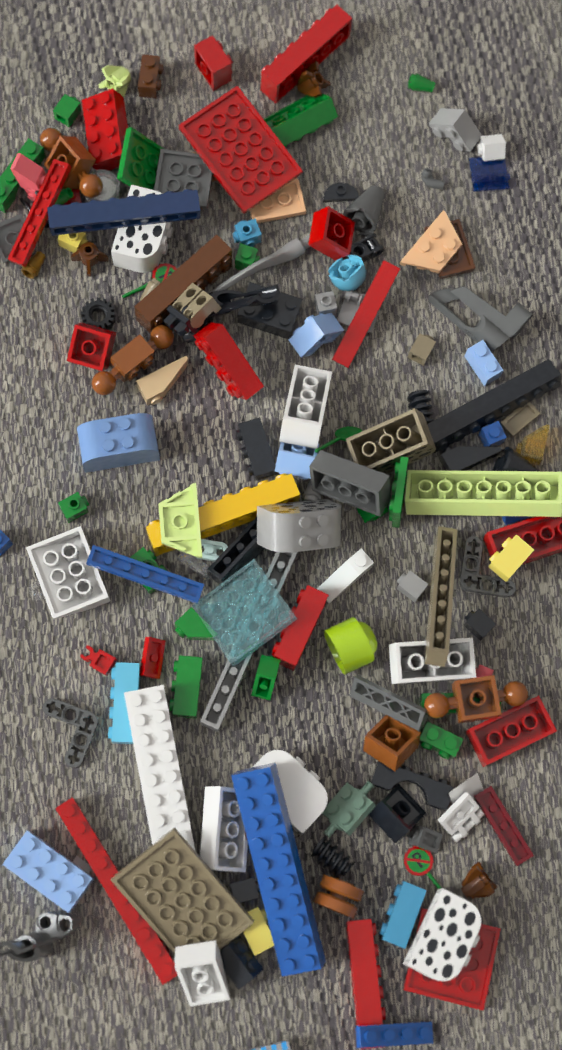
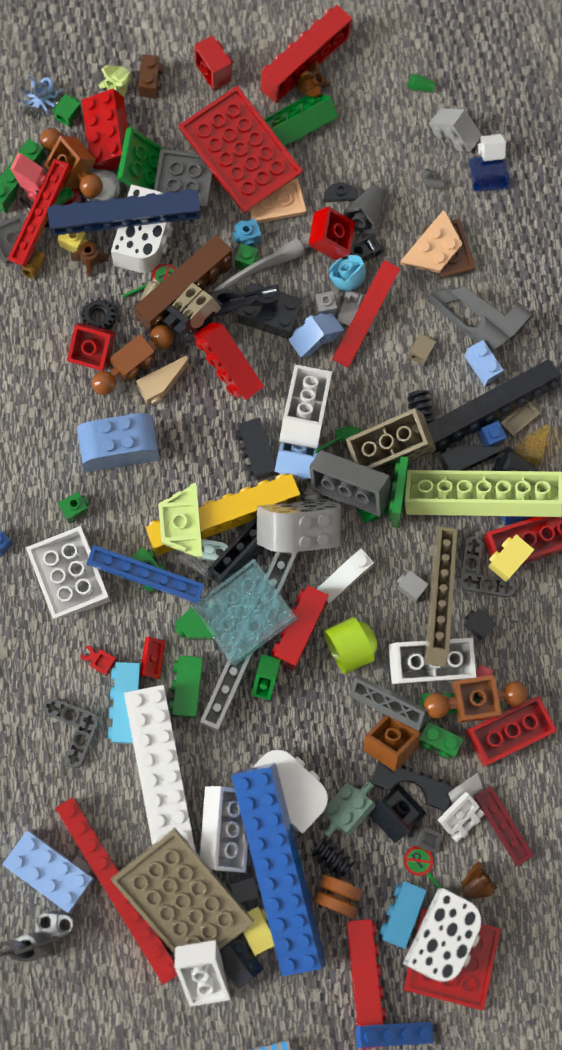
none -> animal [17,74,64,120]

